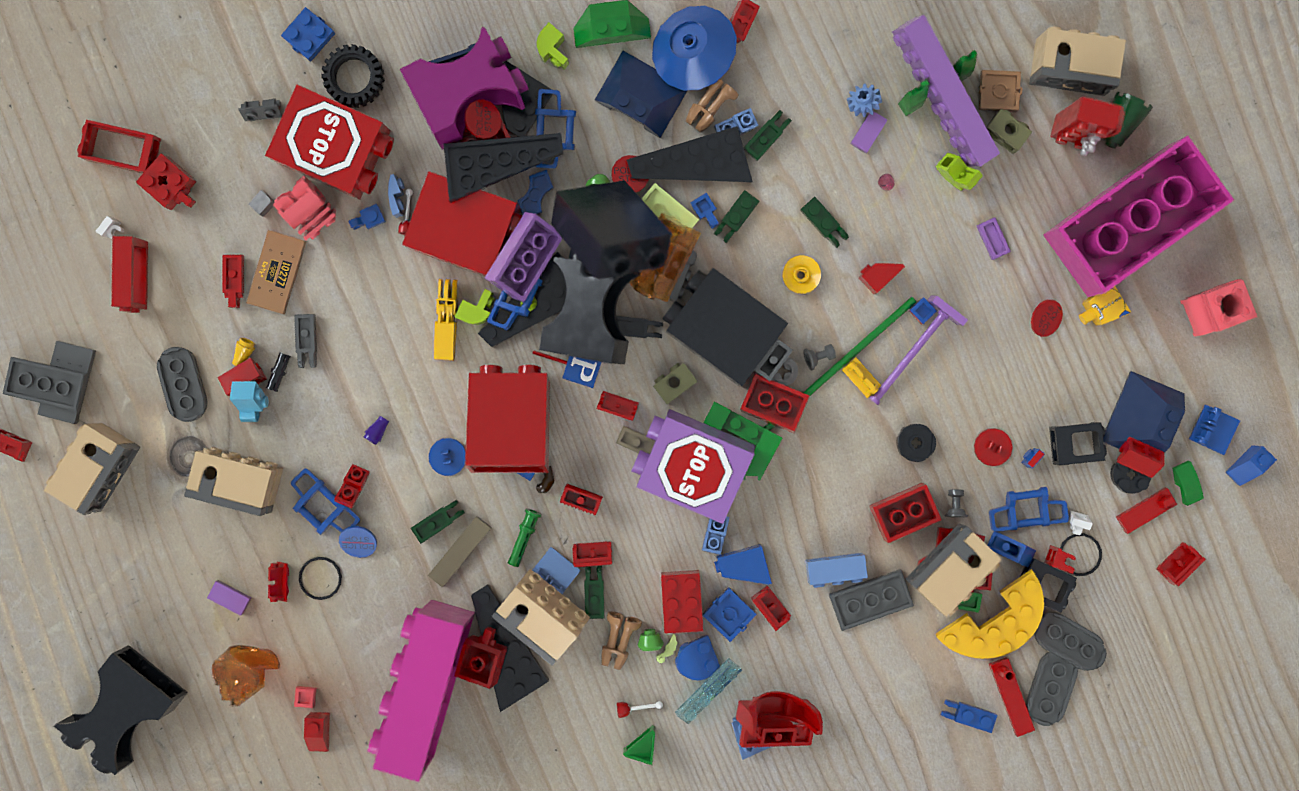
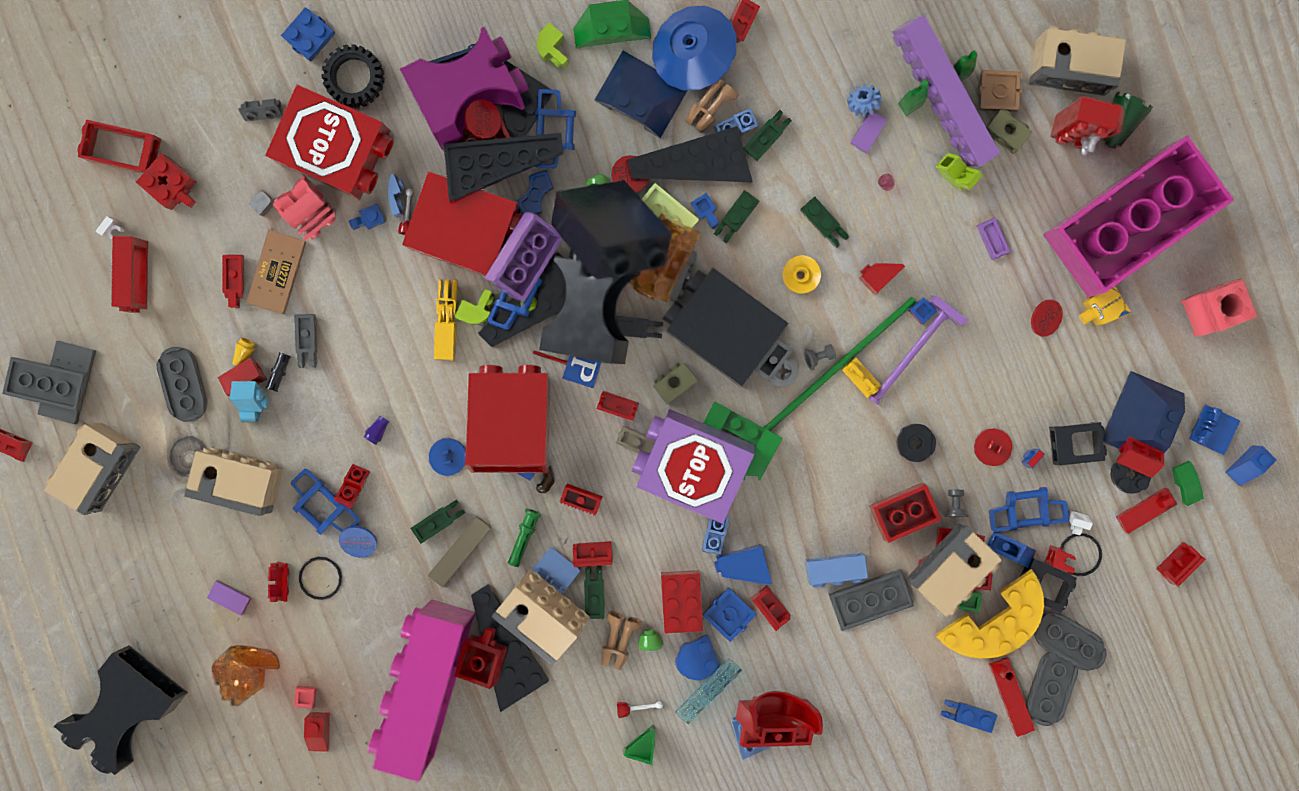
yellowish green piece [656,634,678,663] -> none
red brick [740,374,809,434] -> none

